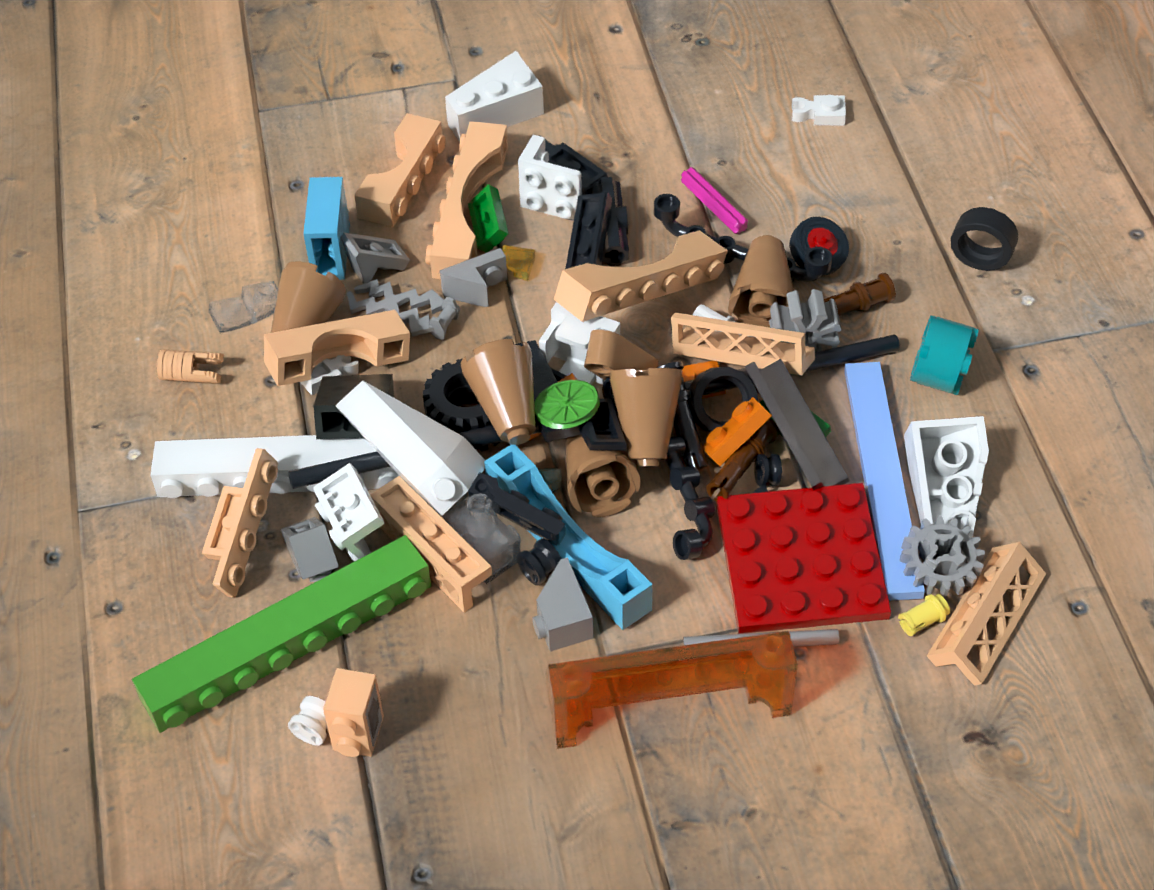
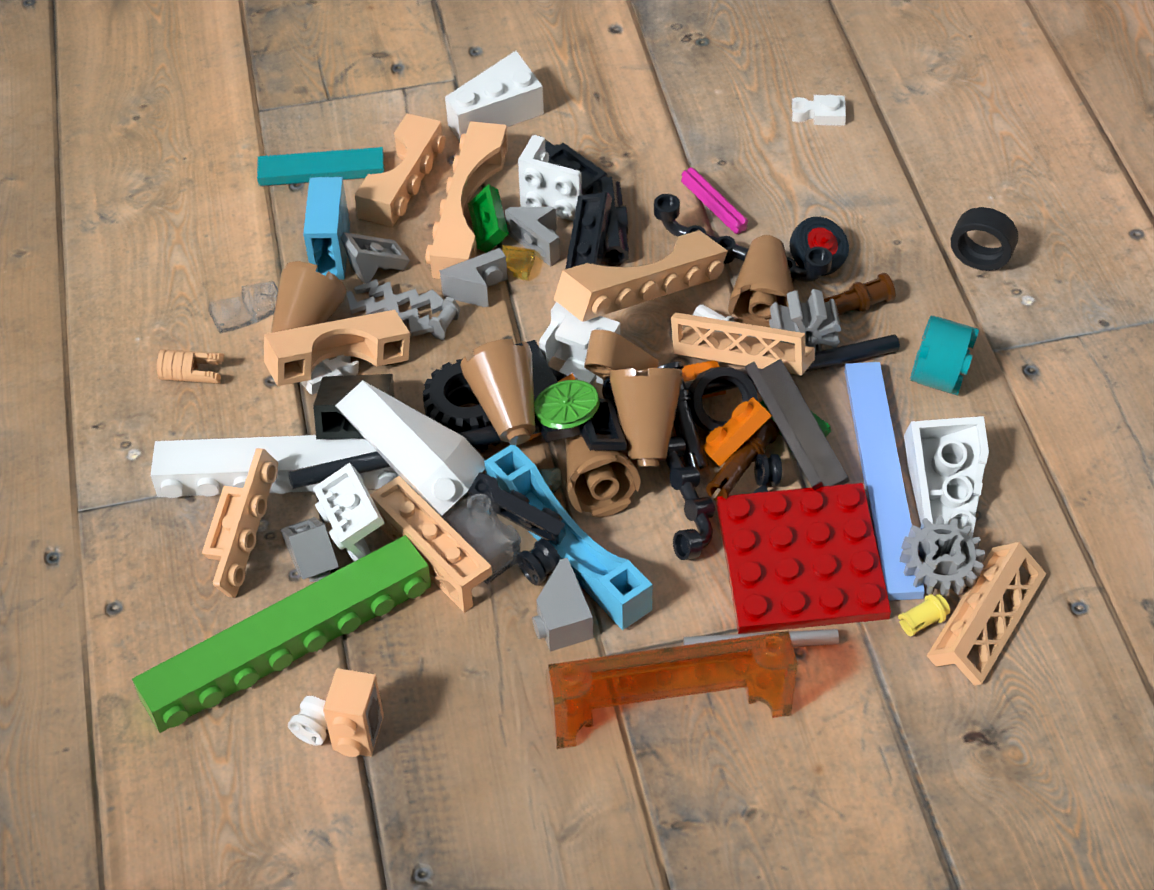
none -> teal tile [257,147,384,186]
none -> light grey slope [505,207,560,267]

